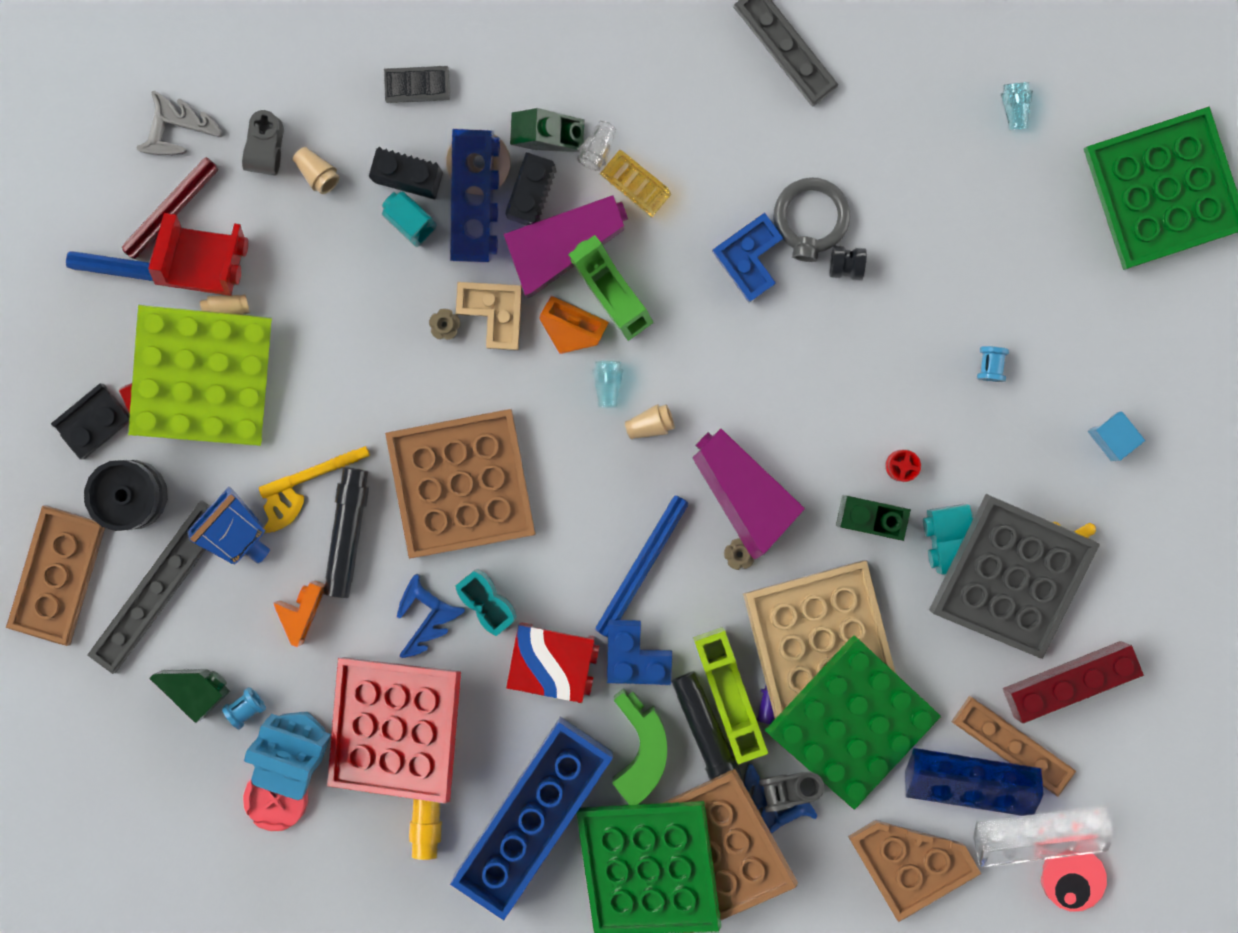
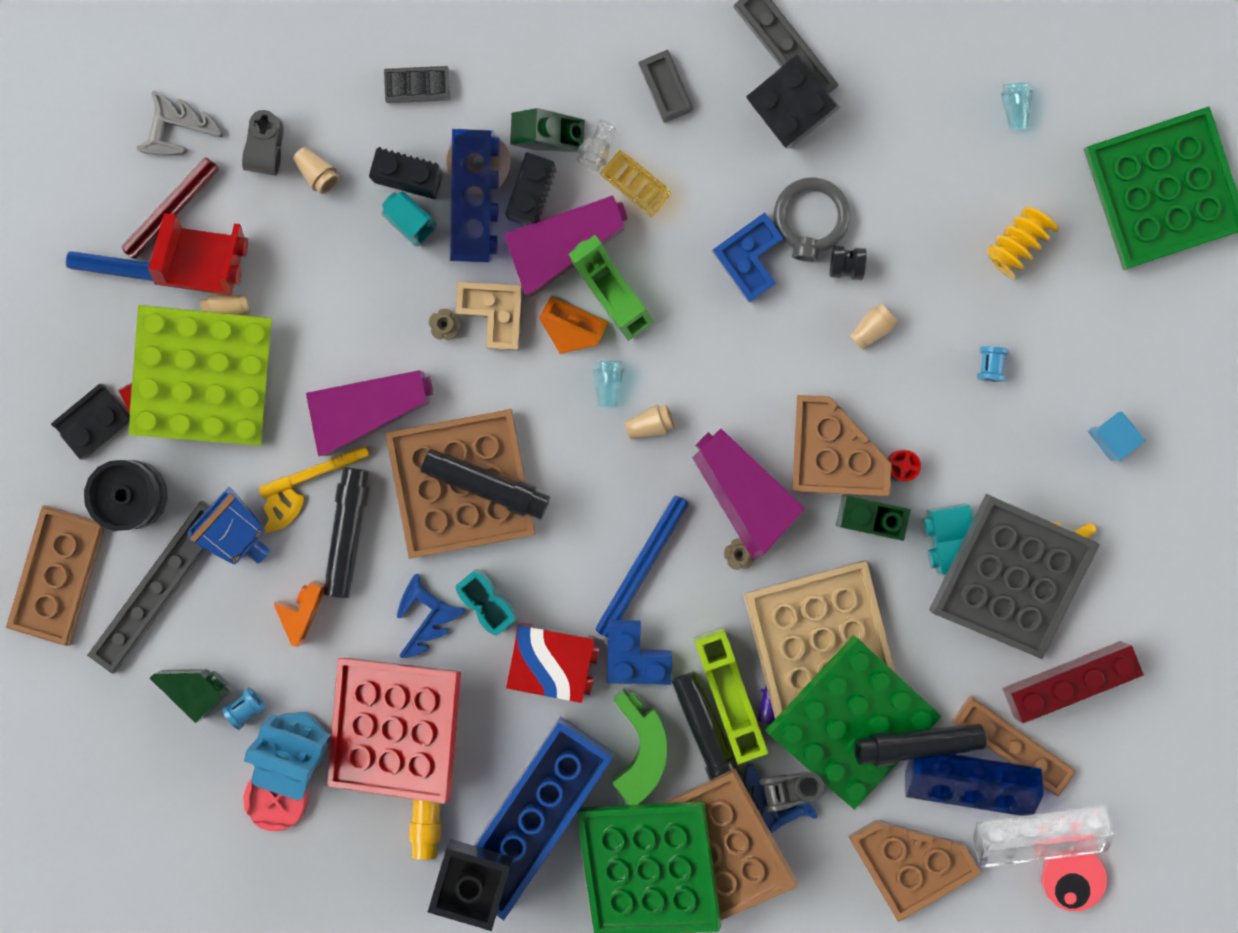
none -> magenta slope [306,370,433,456]
none -> black piece [420,448,551,520]
none -> black brick [428,839,513,931]
none -> dark grey tile [638,49,693,123]
none -> black brick [746,54,841,149]
none -> medium nougat plate [792,395,892,496]
none -> tan cone [849,303,898,349]
none -> black piece [854,724,986,766]
none -> yellow piece [986,207,1059,279]

